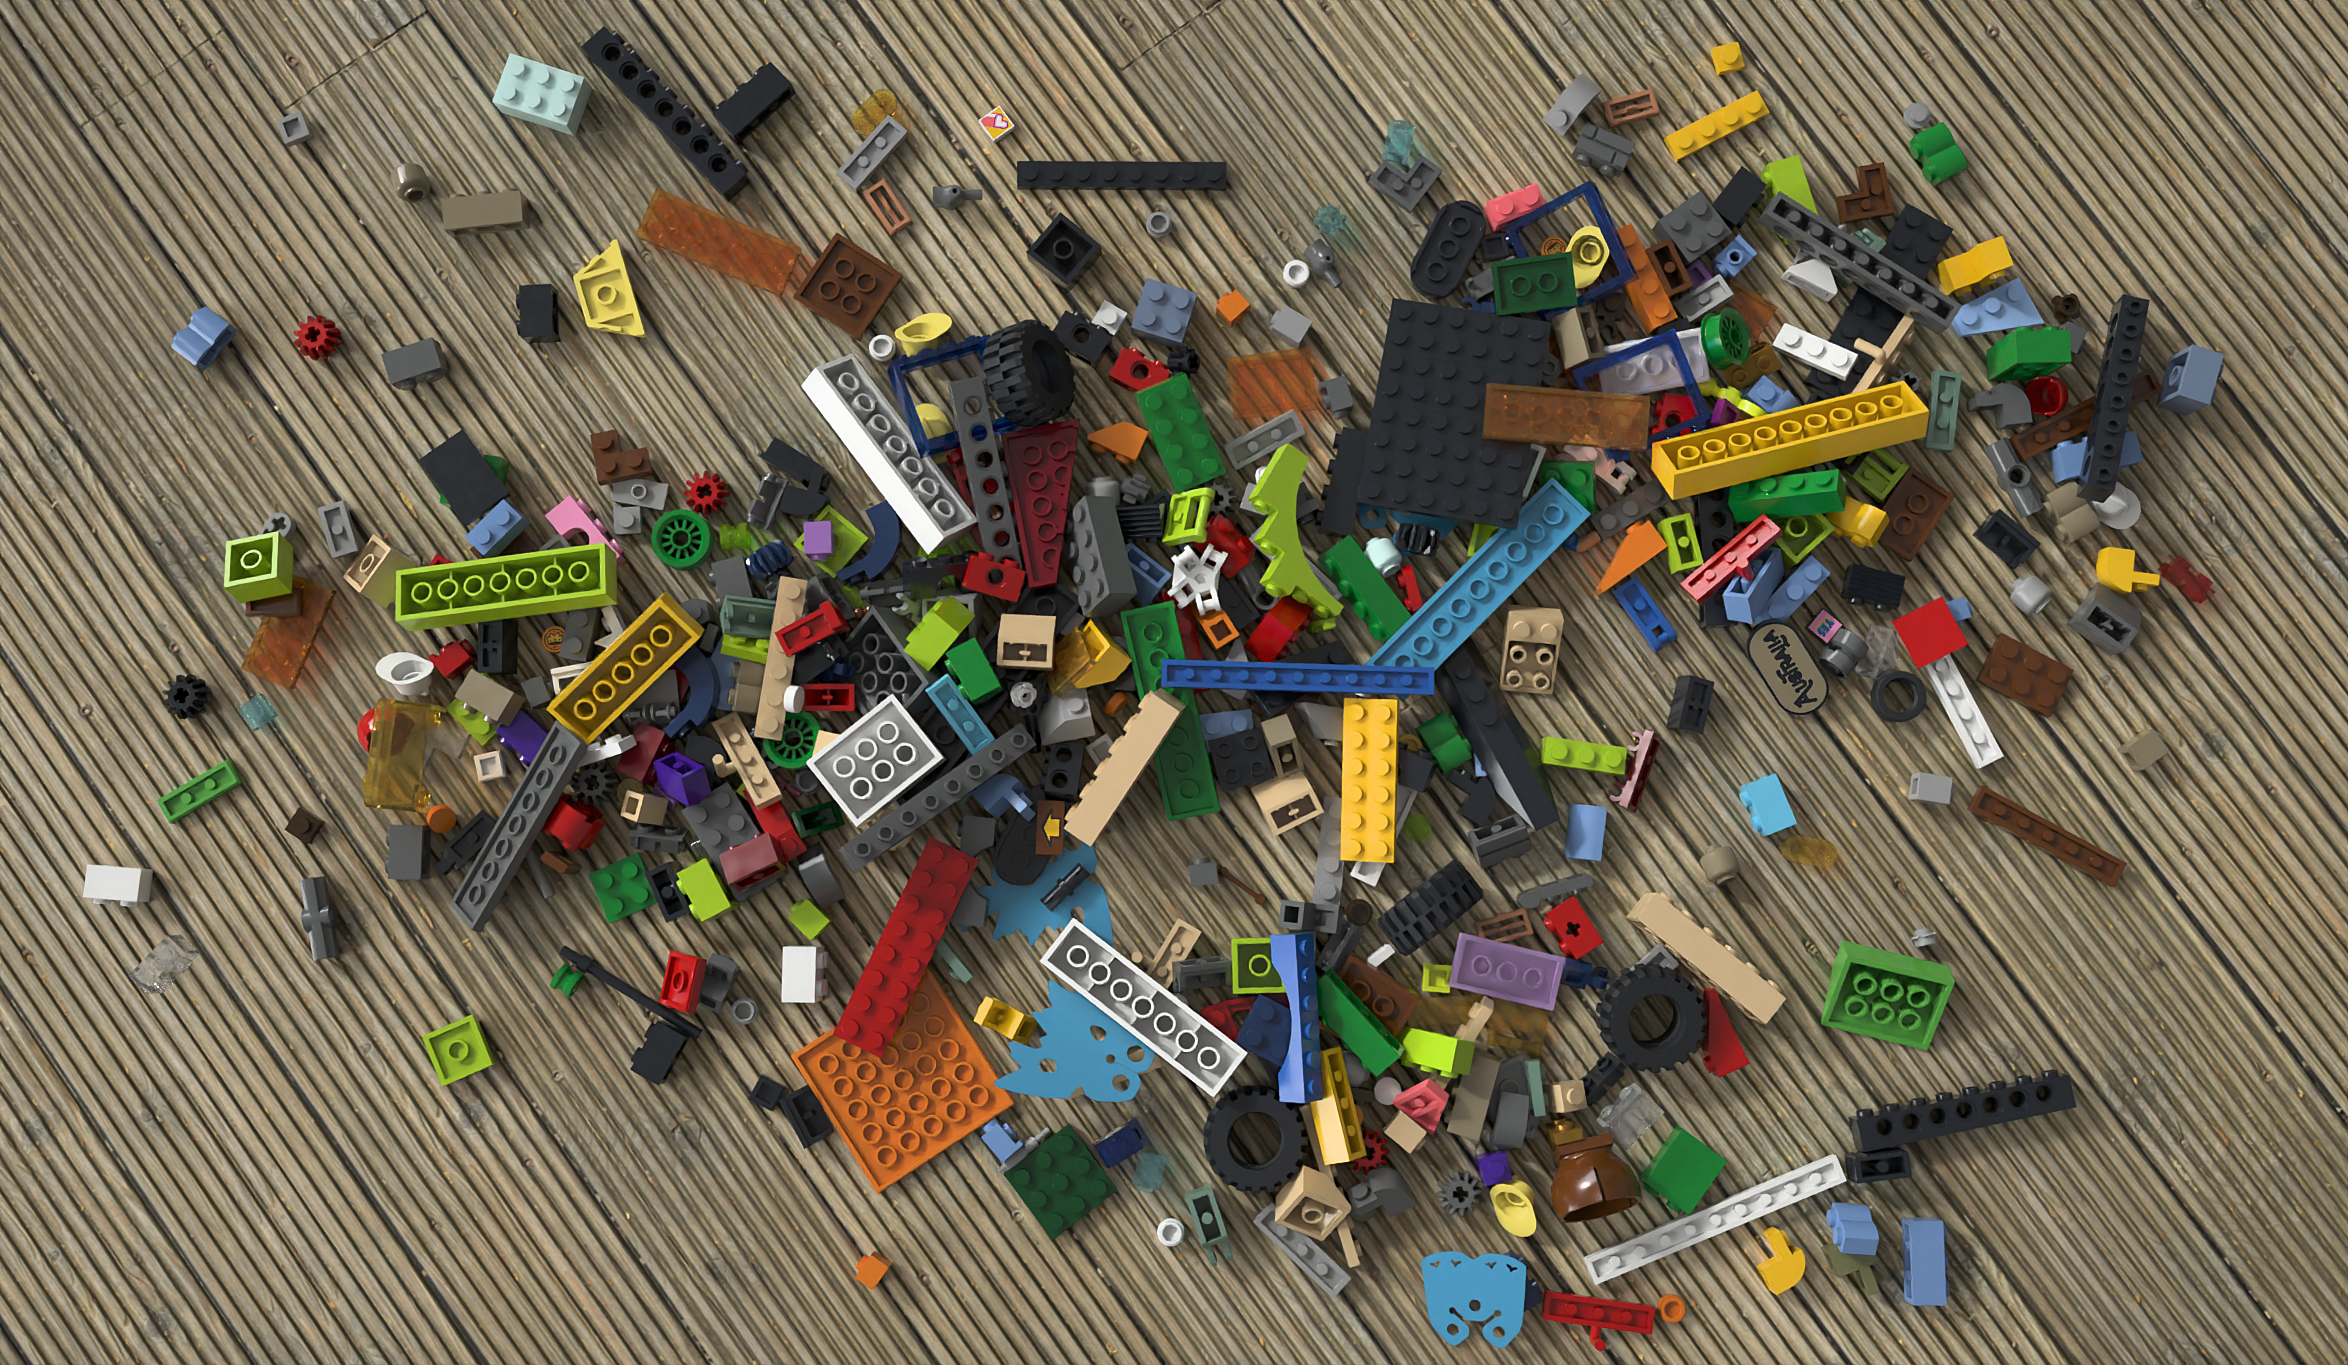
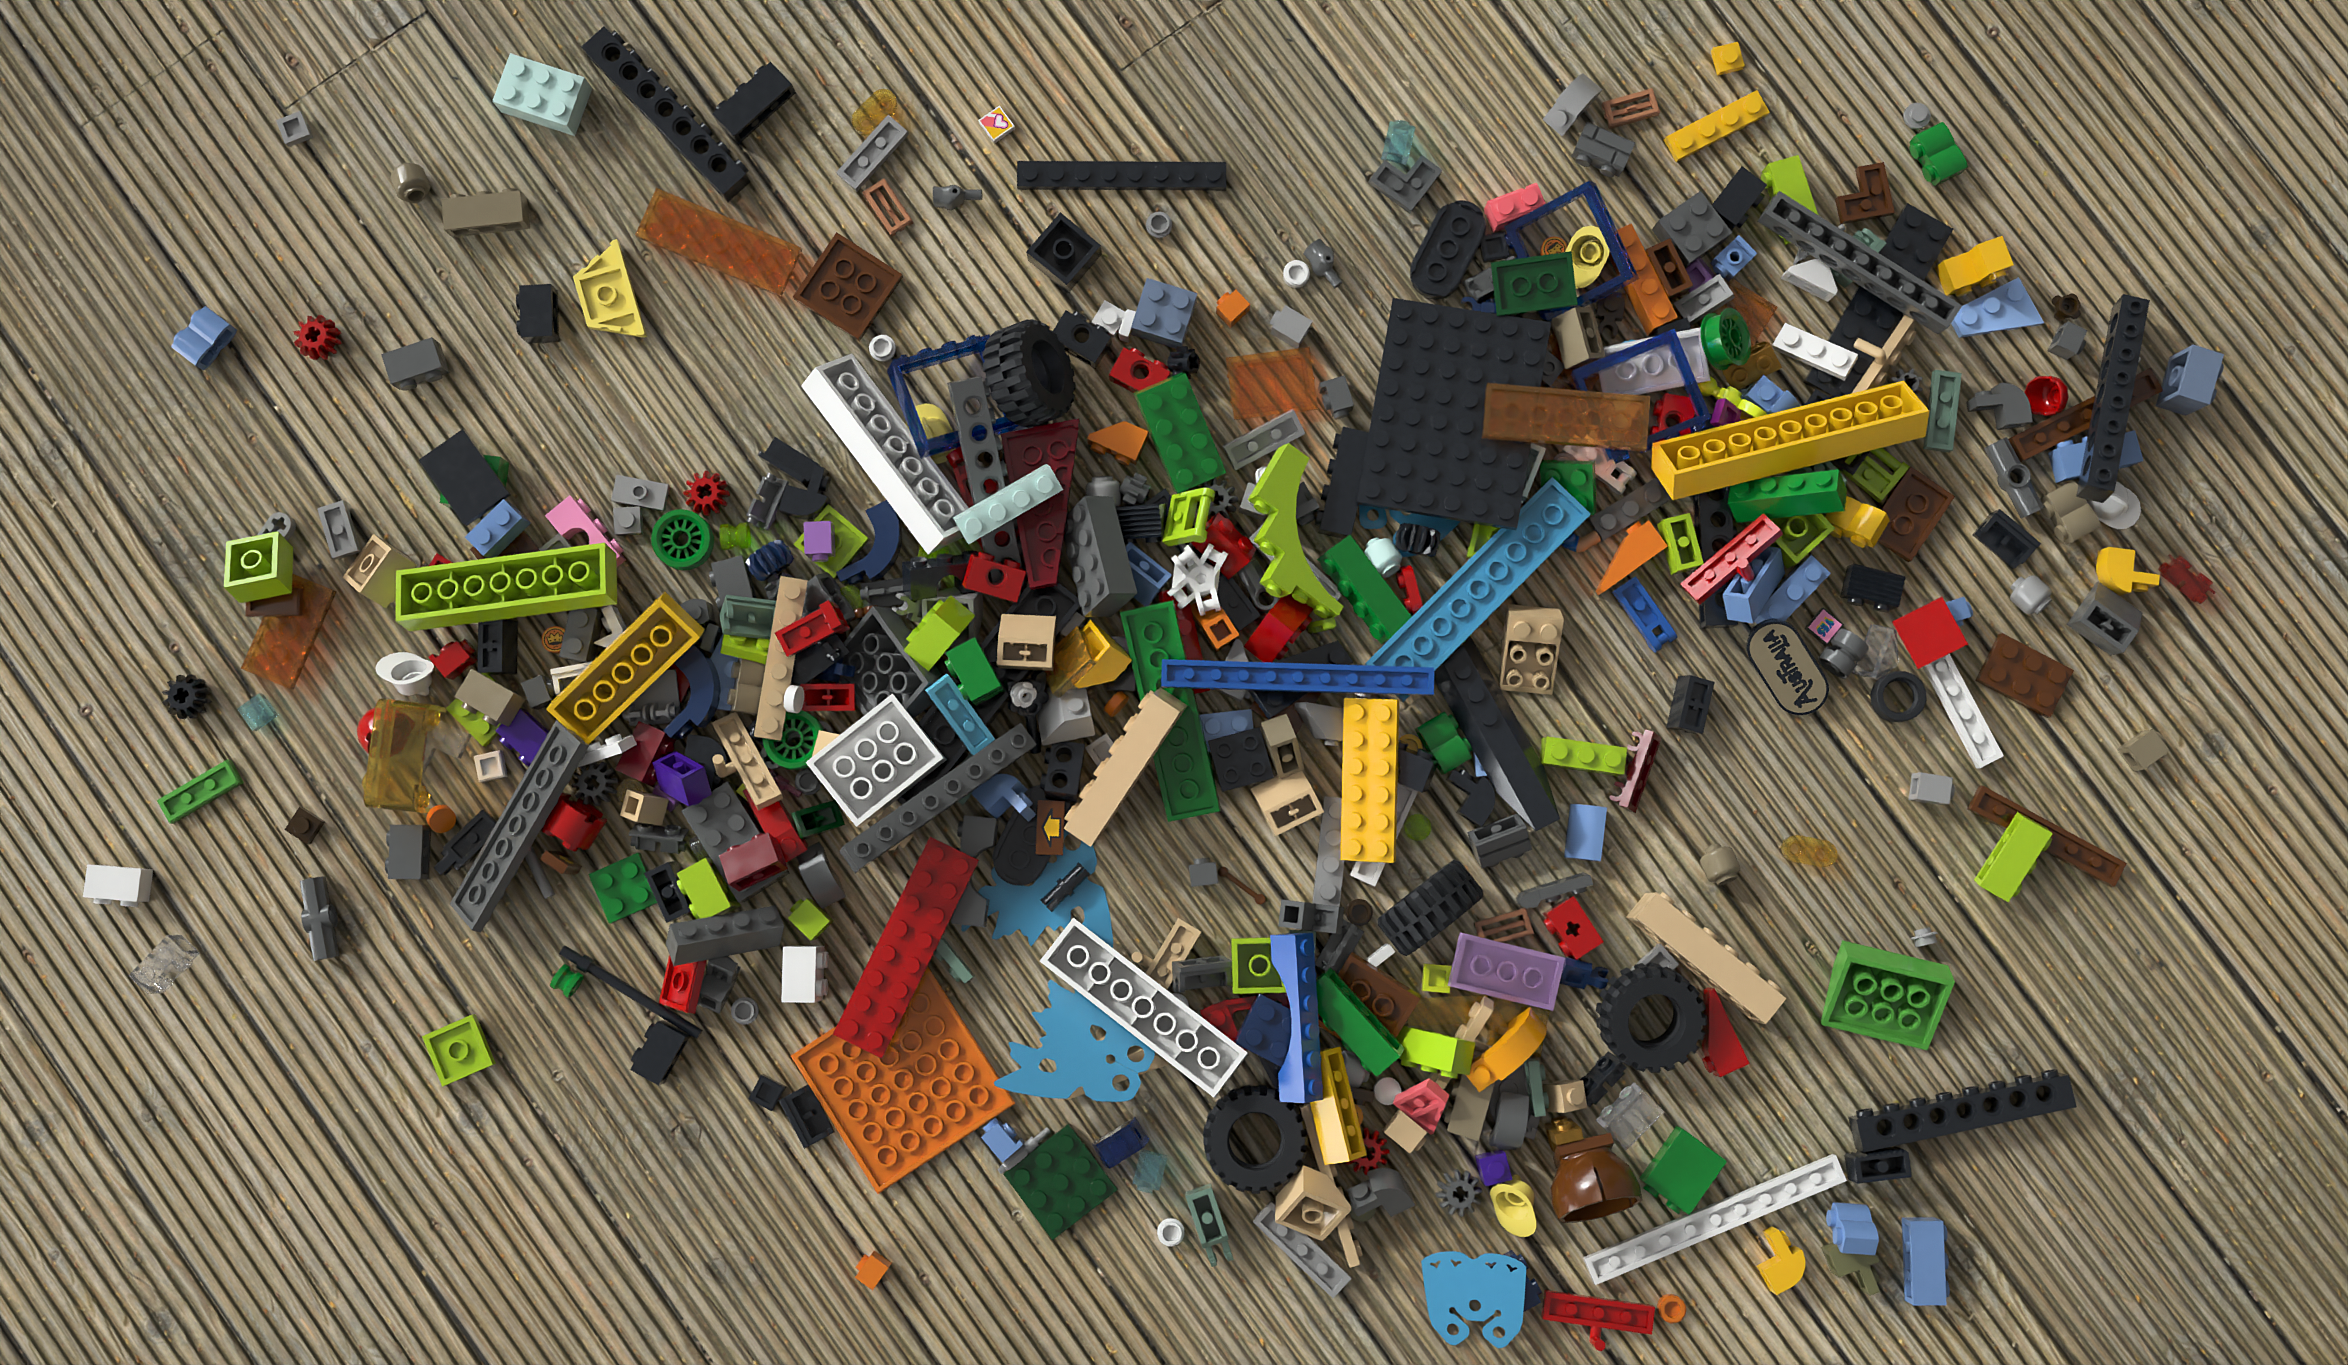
reddish brown plate [590,429,653,486] -> none
light yellow piece [895,313,952,360] -> none
yellow brick [974,996,1038,1045] -> none
clear light blue gear [1313,202,1346,237] -> none
medium azure brick [1739,773,1797,836] -> none
green brick [1986,326,2072,381] -> none
none -> dark grey brick [666,905,784,966]
none -> light aqua brick [953,464,1063,544]
none -> white tile [1118,309,1136,343]
none -> light orange arch [1466,1007,1547,1092]
none -> lime brick [1974,812,2053,902]

